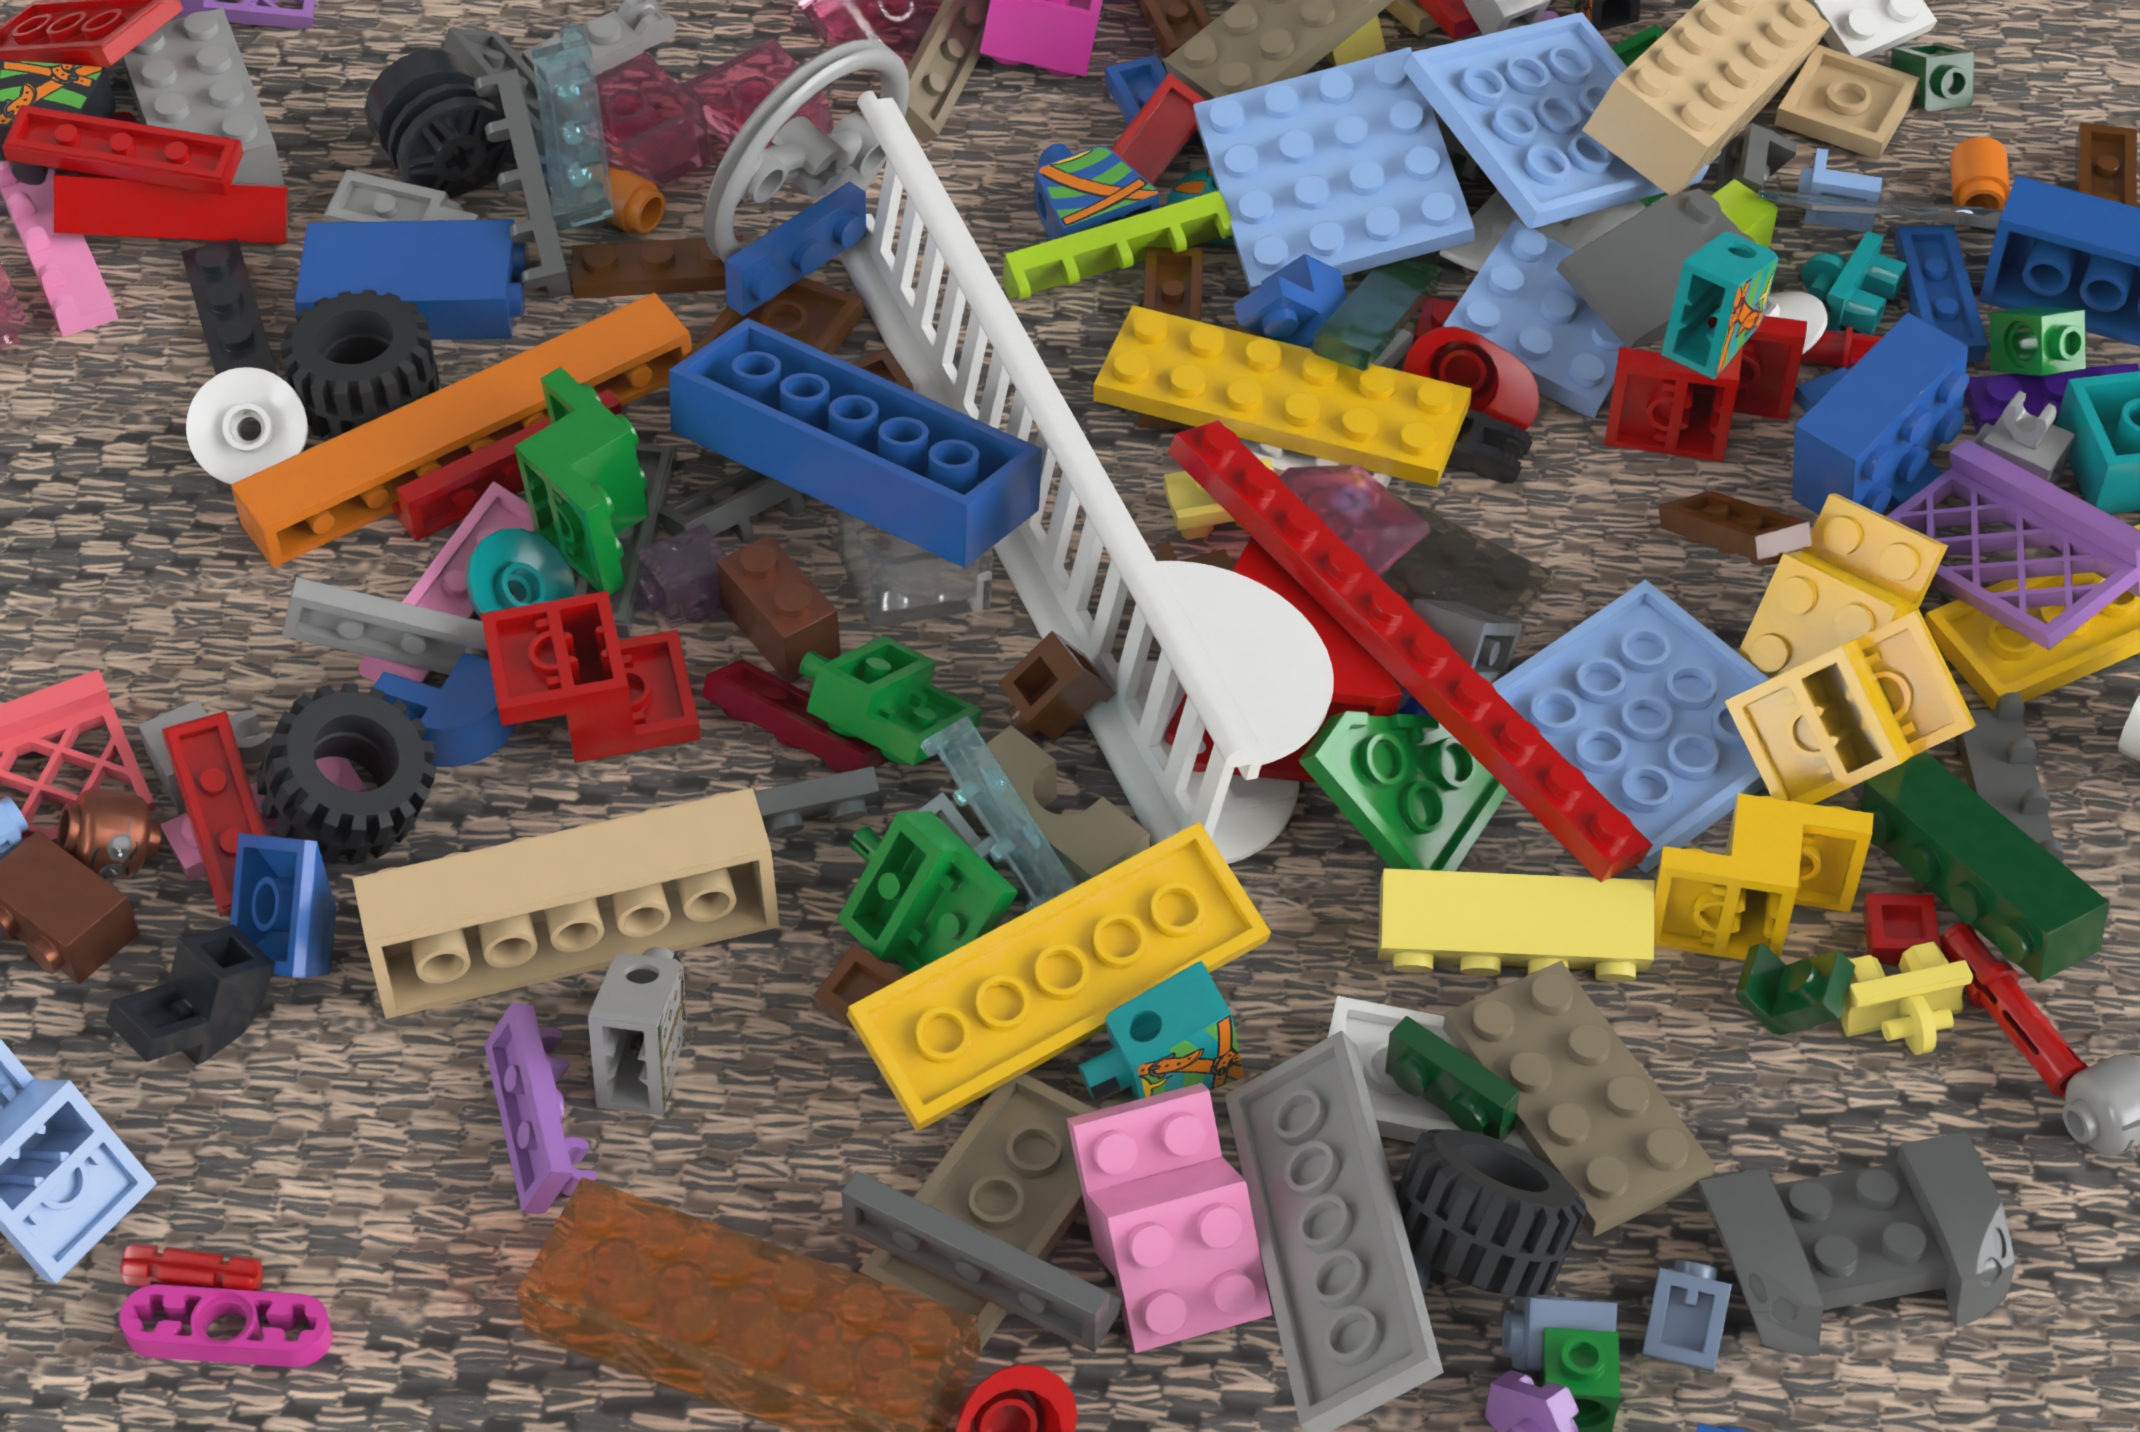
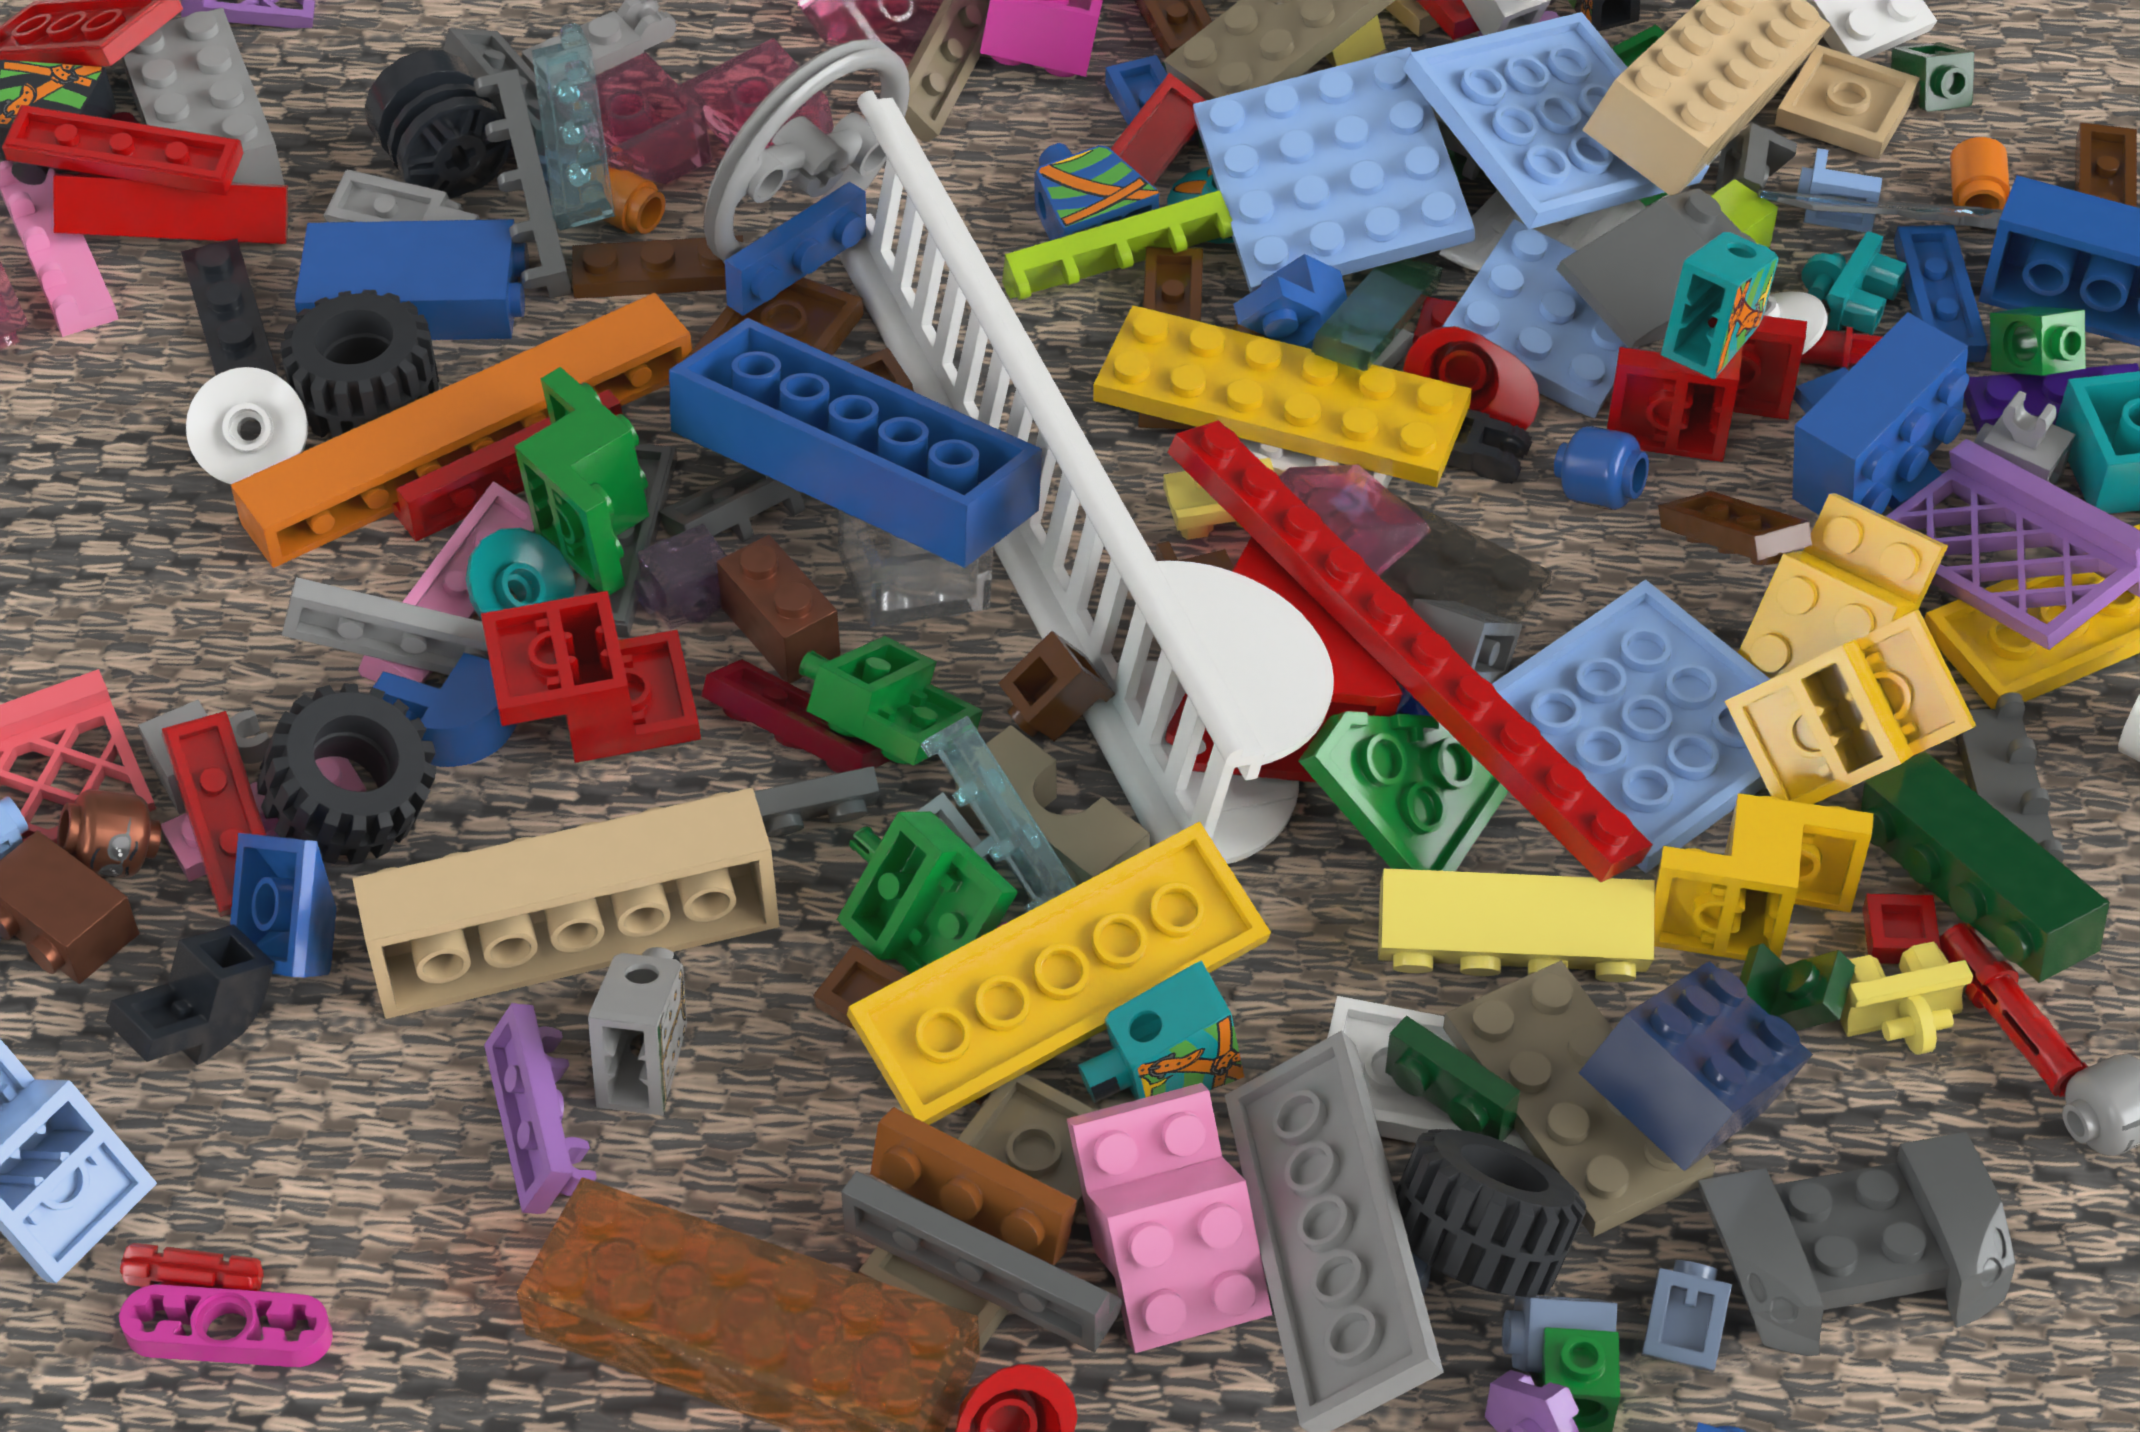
none -> dark orange plate [870,1107,1077,1265]
none -> blue head [1554,426,1649,510]
none -> dark blue brick [1578,961,1813,1172]

